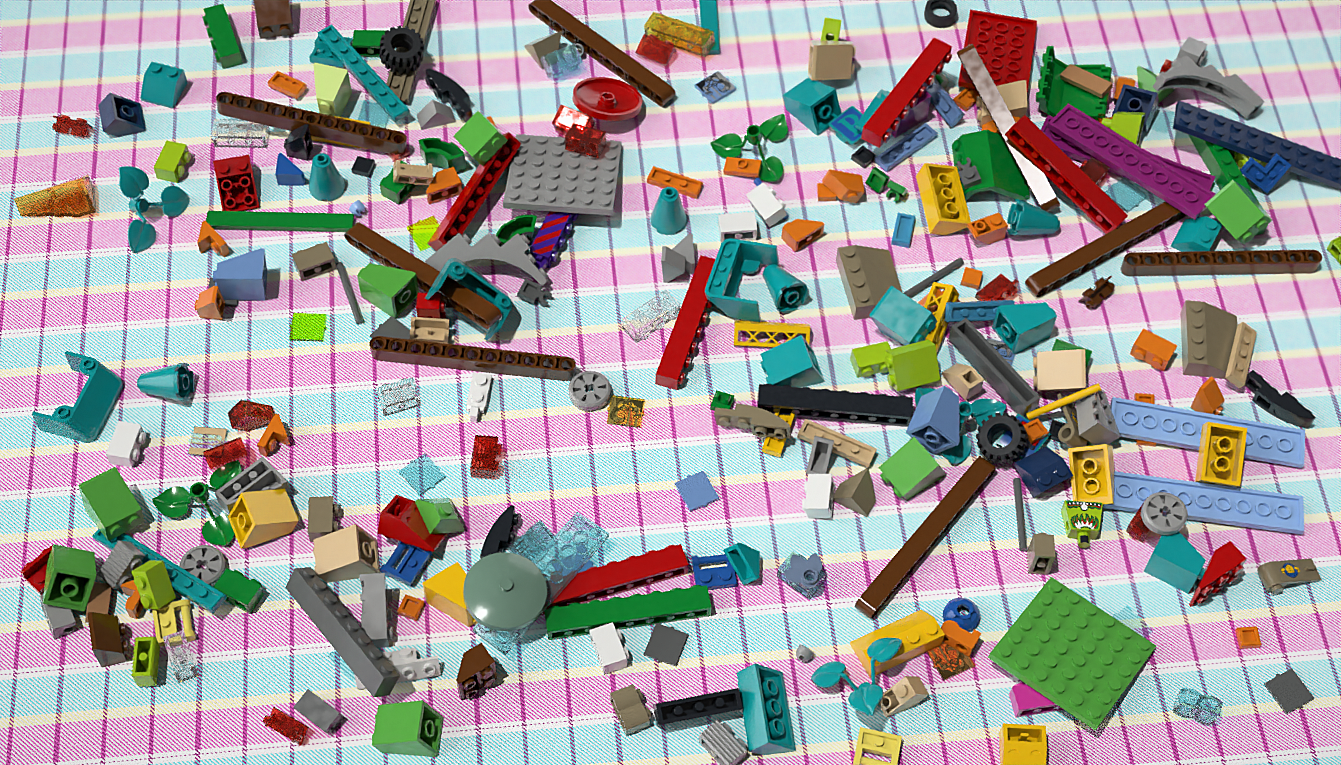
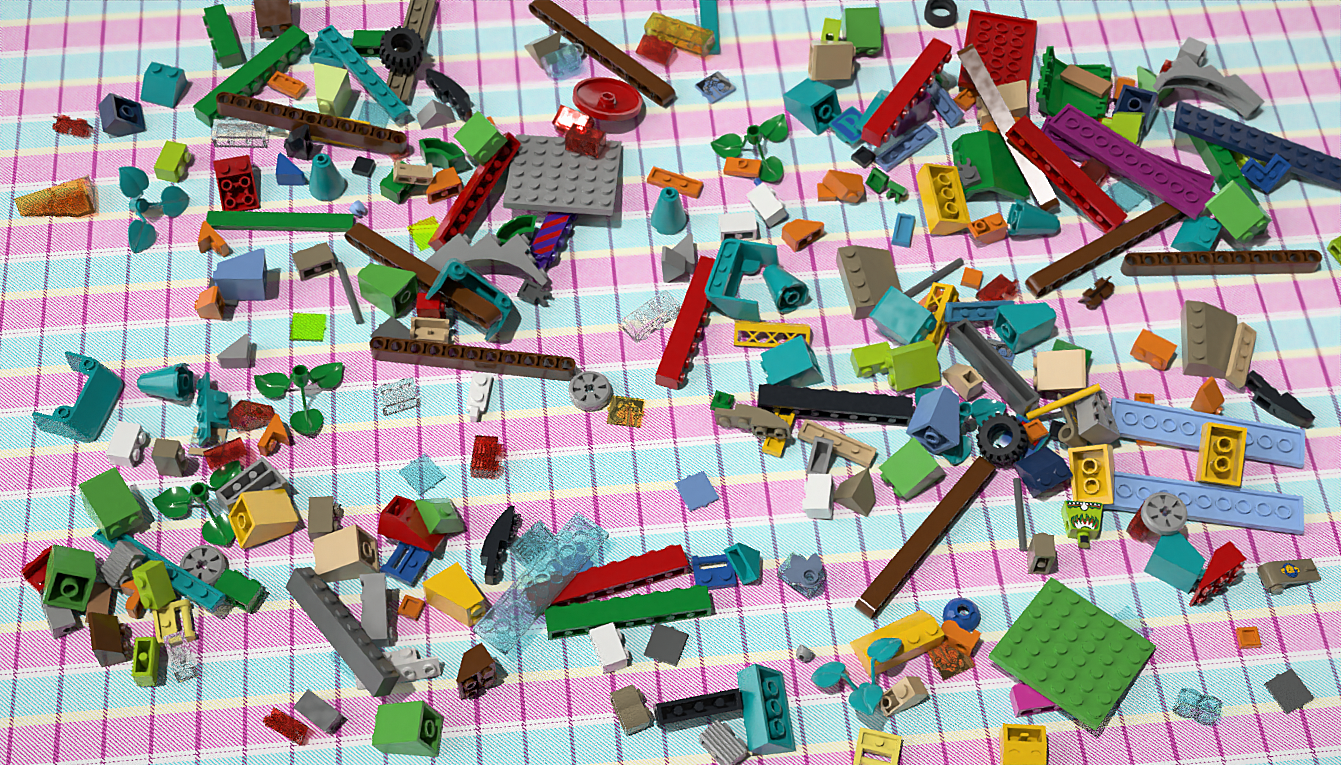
sand green dish [463,552,547,631] -> none
none -> dark tan brick [151,438,189,478]
none -> green brick [193,25,311,128]
none -> teal bracket [196,372,229,447]
none -> light grey slope [216,333,252,369]
none -> green plant [254,362,343,434]
none -> bright green slope [840,7,881,55]

